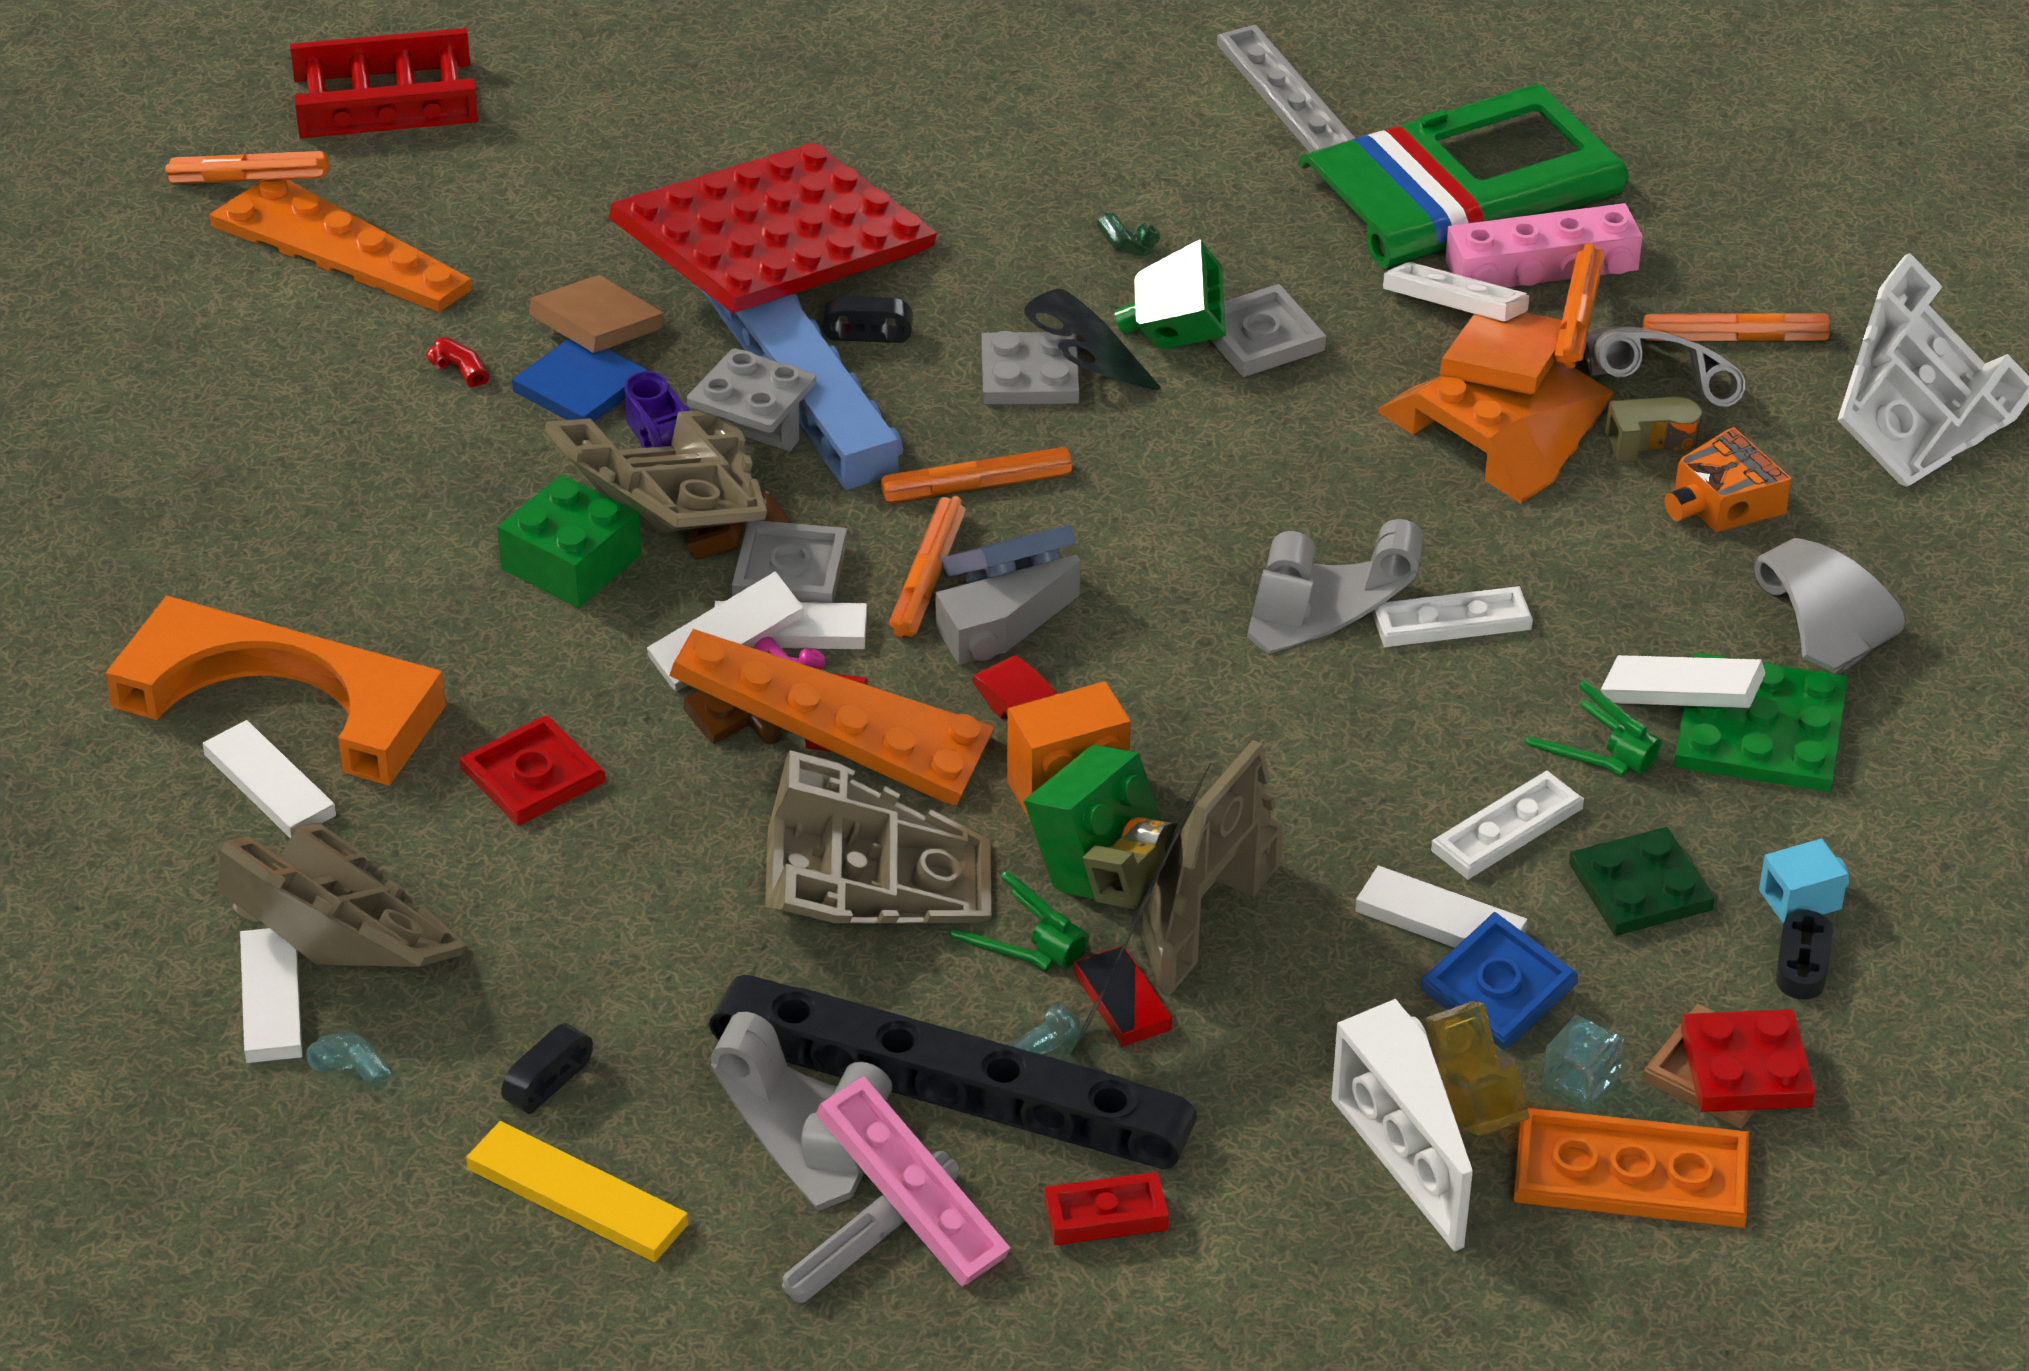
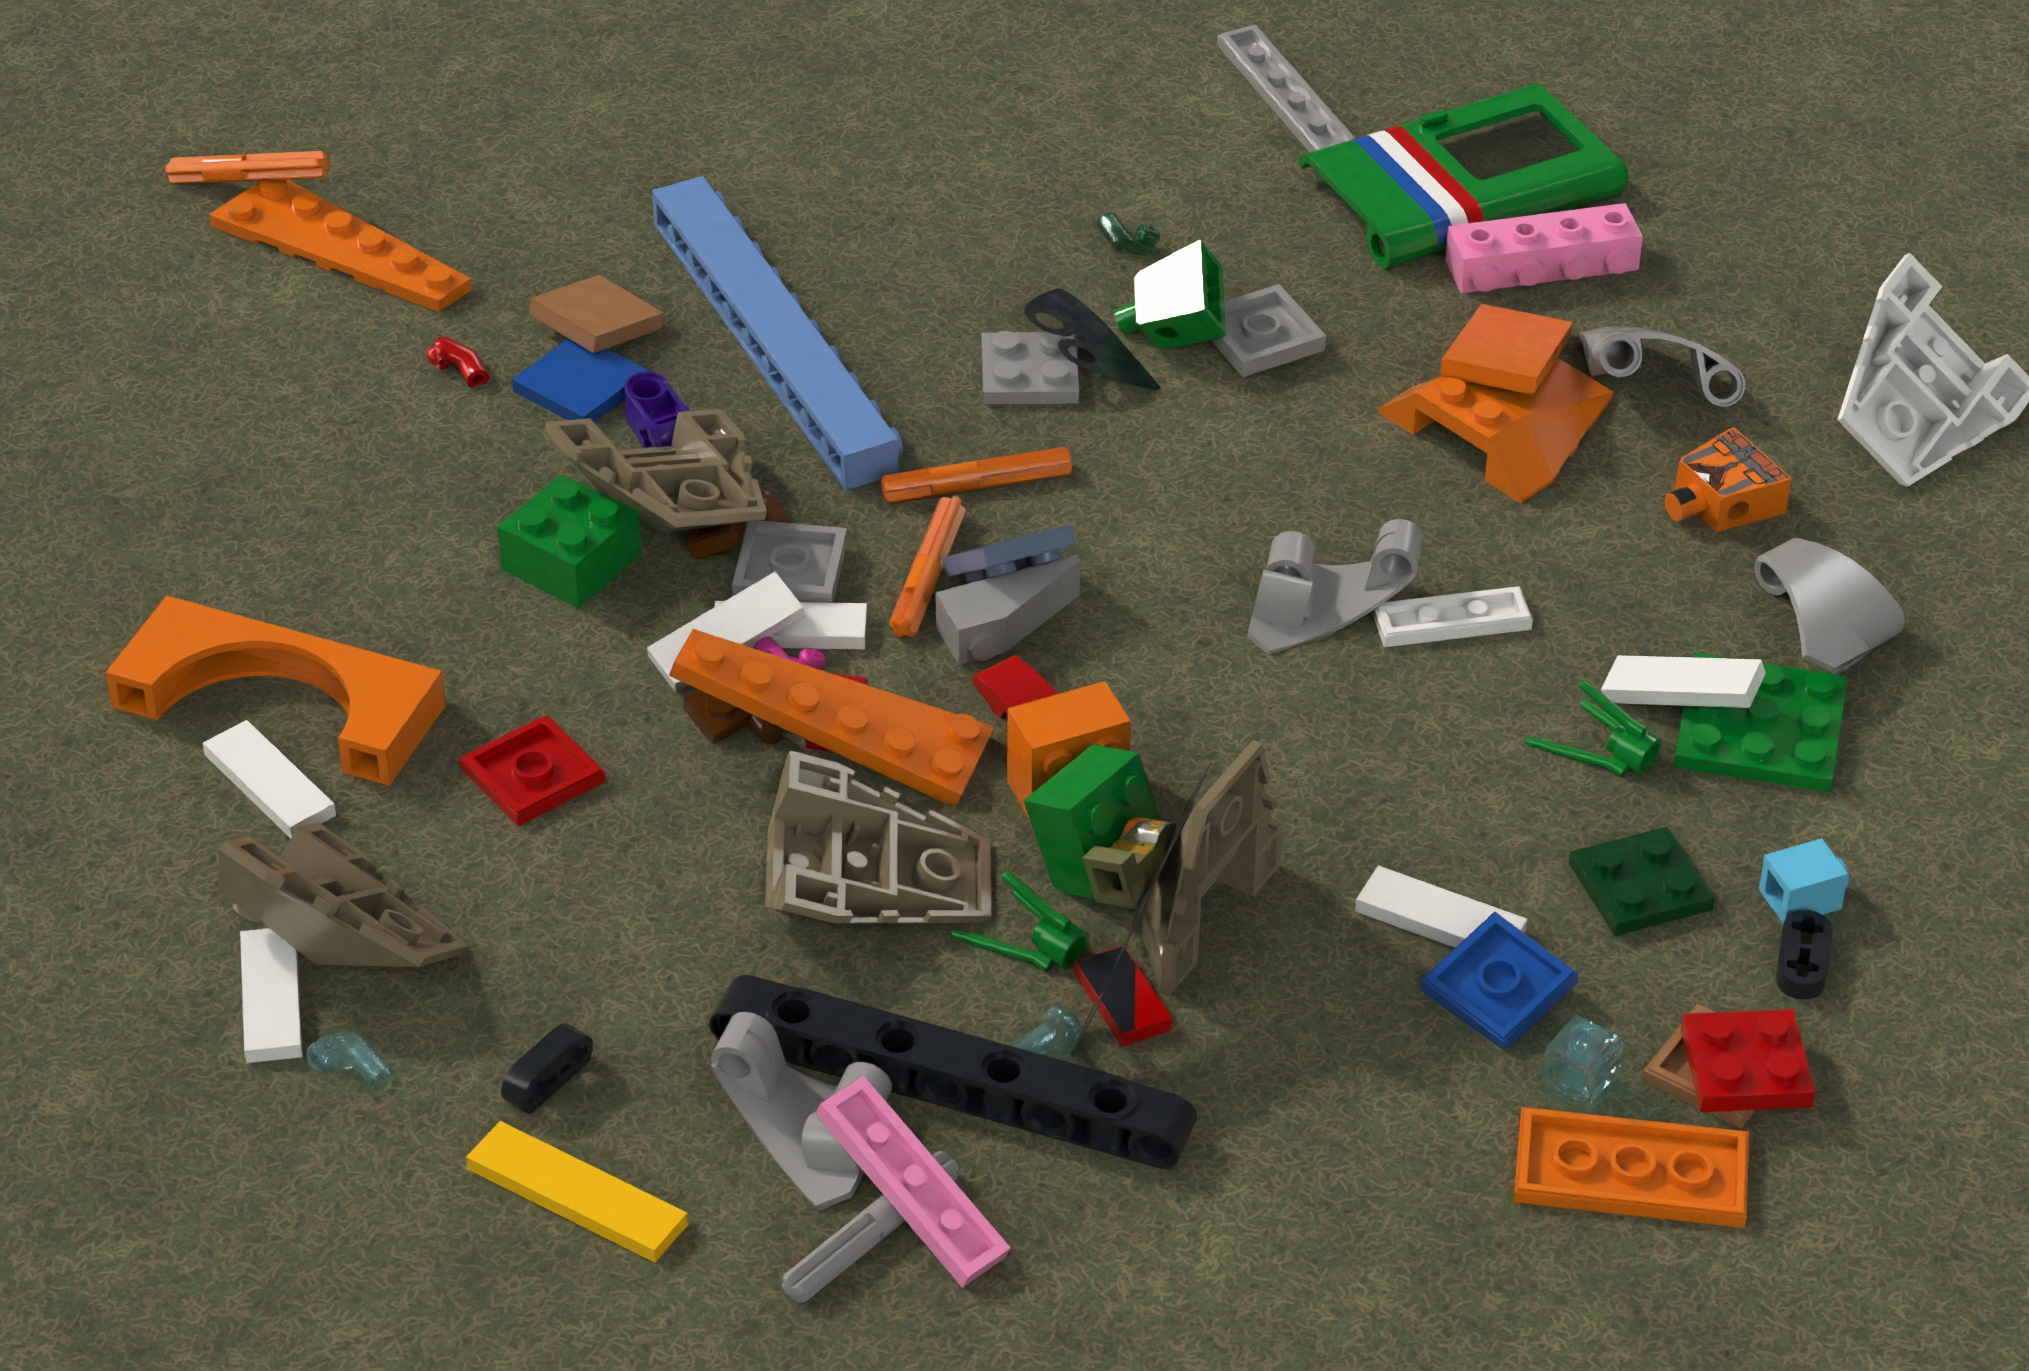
red fence [290,28,478,139] -> none
red plate [609,142,937,313] -> none
light grey bracket [687,348,816,451] -> none
black beam [822,296,913,343] -> none
red plate [1044,1172,1169,1246] -> none
white slope [1331,999,1473,1252] -> none
white tile [1383,262,1530,322] -> none
clear yellow brick [1425,1000,1530,1136] -> none
white tile [1431,770,1584,880] -> none
orange axle [1554,243,1605,368] -> none
olive leg [1605,397,1702,462] -> none
orange axle [1642,313,1830,342] -> none

